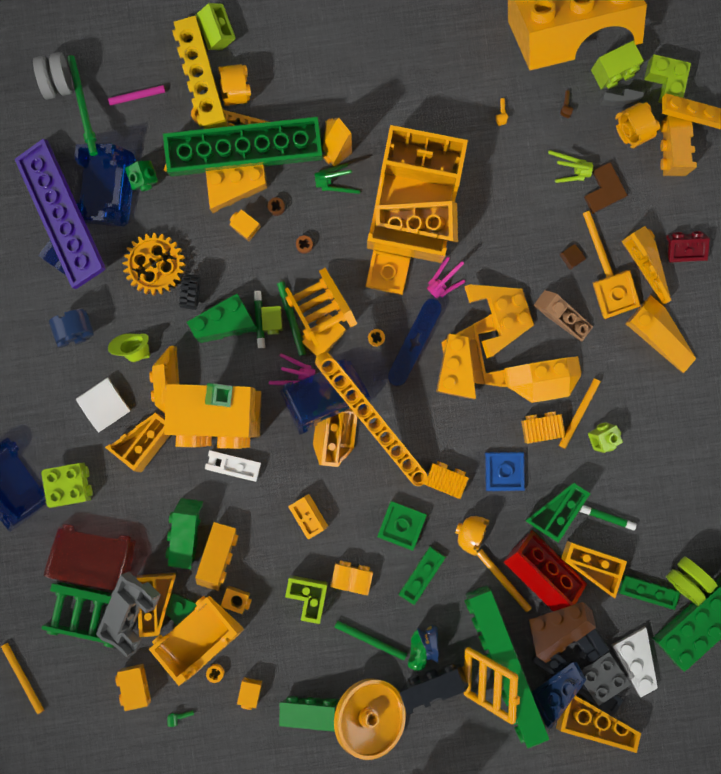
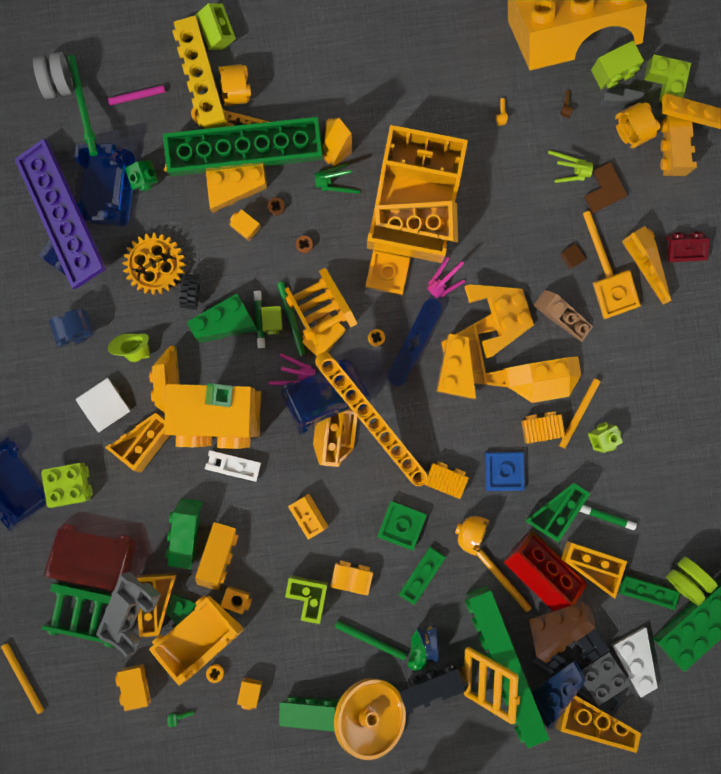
light orange wedge [625,295,696,373] -> none

